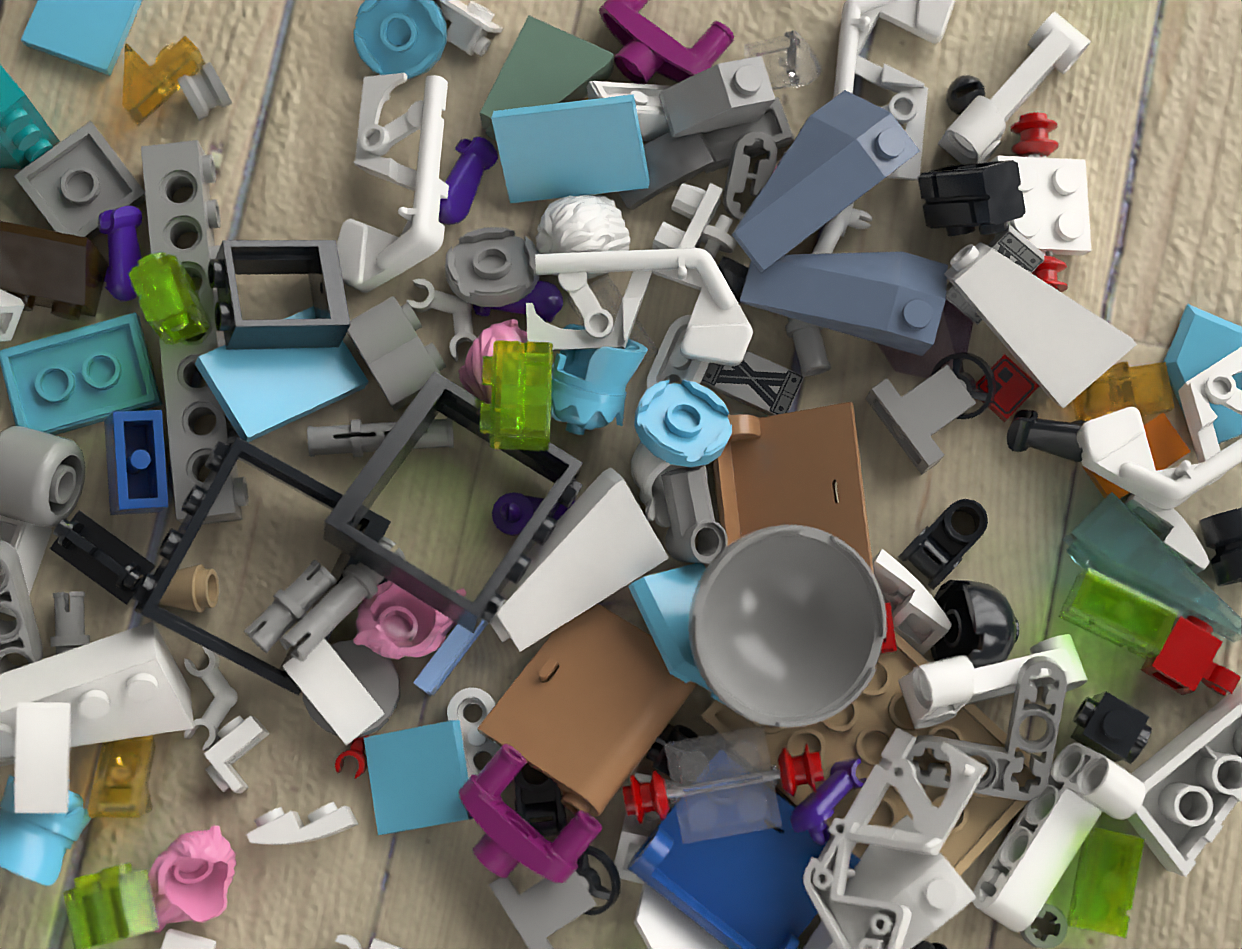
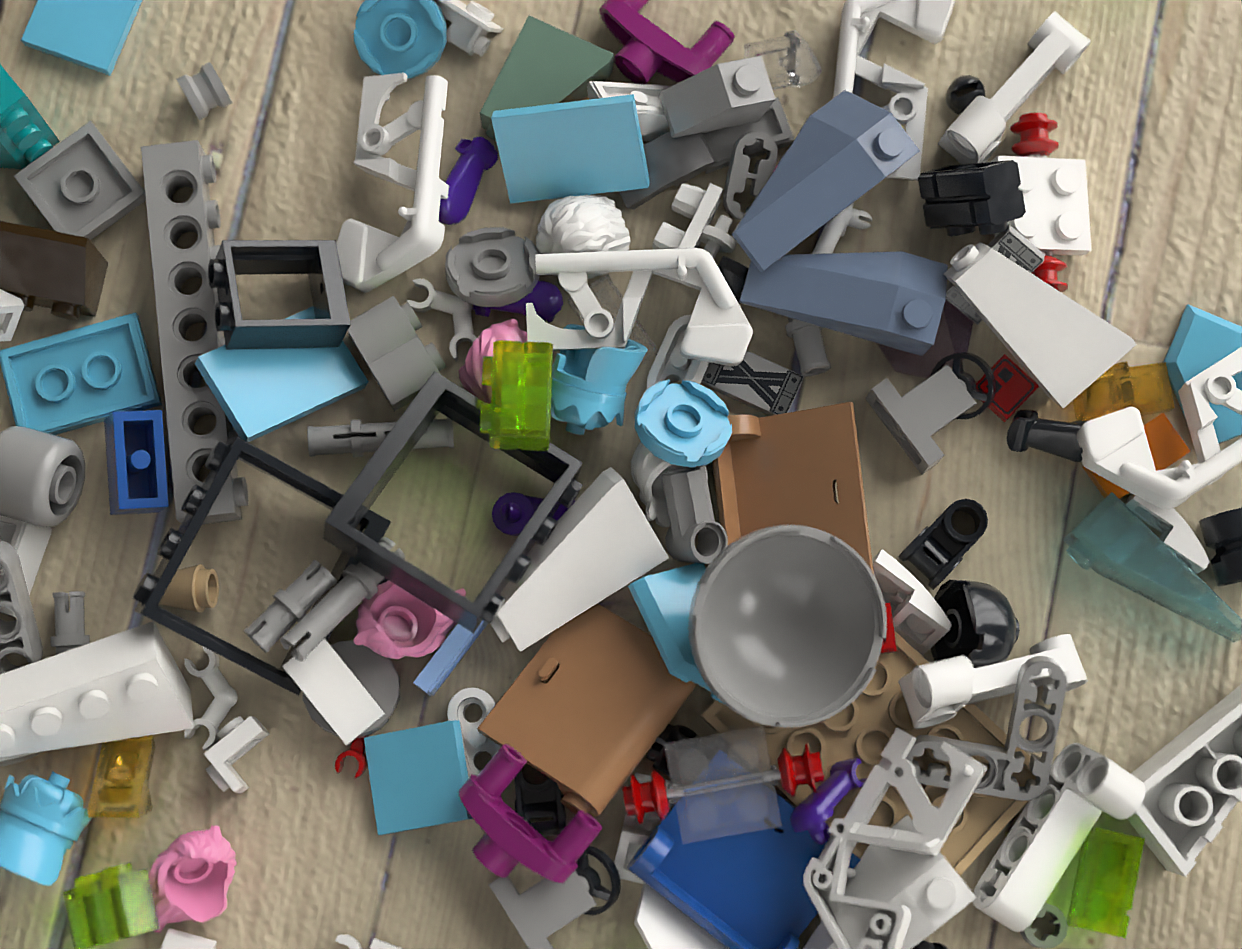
white slope [15,702,71,813] -> none
black hinge [49,510,156,605] -> none
dark purple piece [98,206,146,302] -> none
clear yellow slope [122,36,206,126] -> none
clear neon green brick [128,252,210,345] -> none
white slope [246,802,358,845] -> none
clear neon green brick [1058,567,1178,660] -> none
black brick [1071,691,1152,764] -> none
red brick [1140,615,1241,696] -> none

